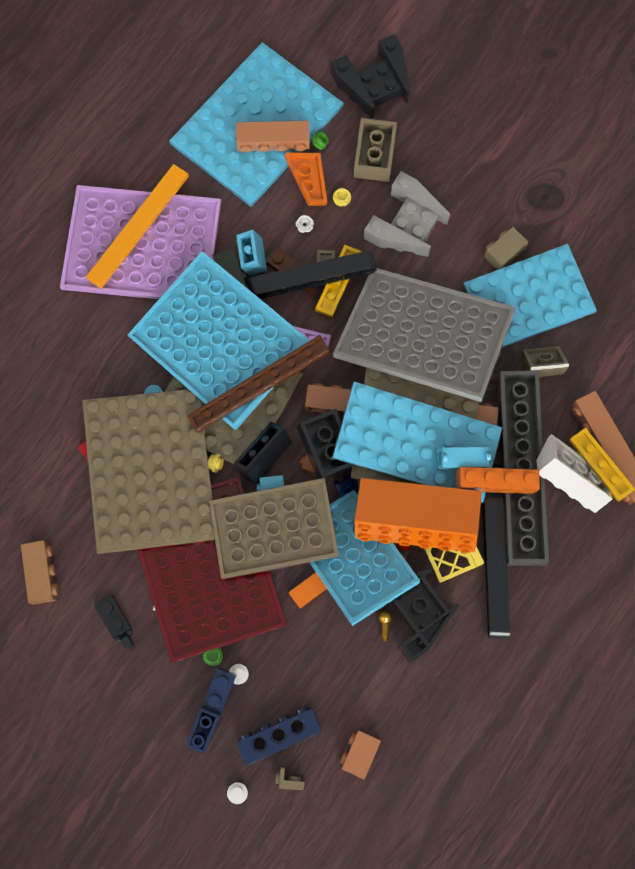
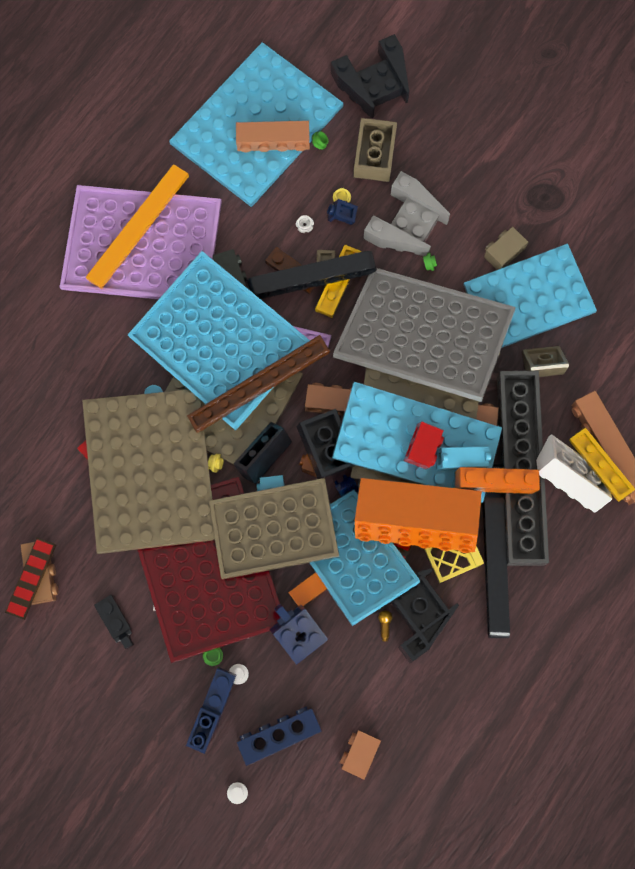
medium azure brick [236,230,267,276] -> none
dark tan bracket [276,767,305,790] -> none
orange wing [284,153,327,206] -> none
none -> tile [5,538,56,620]
none -> dark blue hinge [269,604,328,665]
none -> dark blue bracket [327,199,358,225]
none -> red brick [404,421,444,470]
none -> bright green plate [423,253,437,271]

